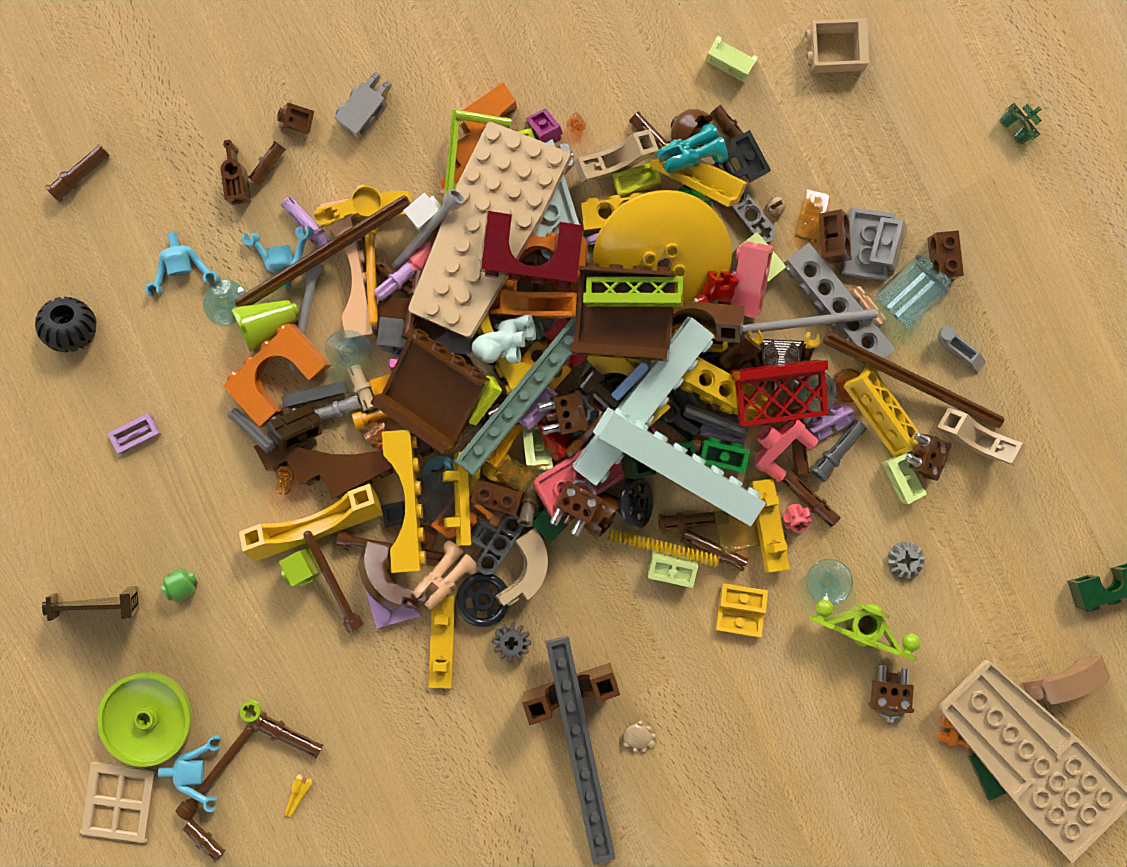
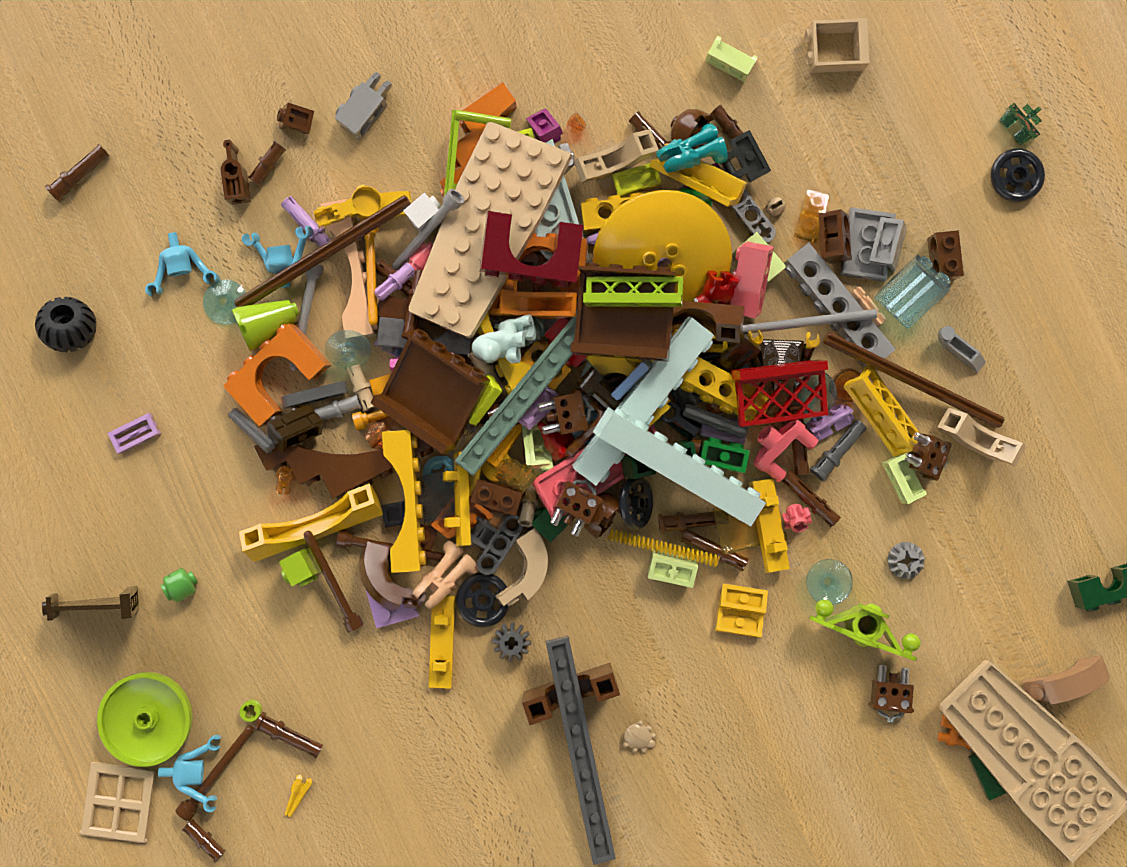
none -> black plate [990,148,1045,202]

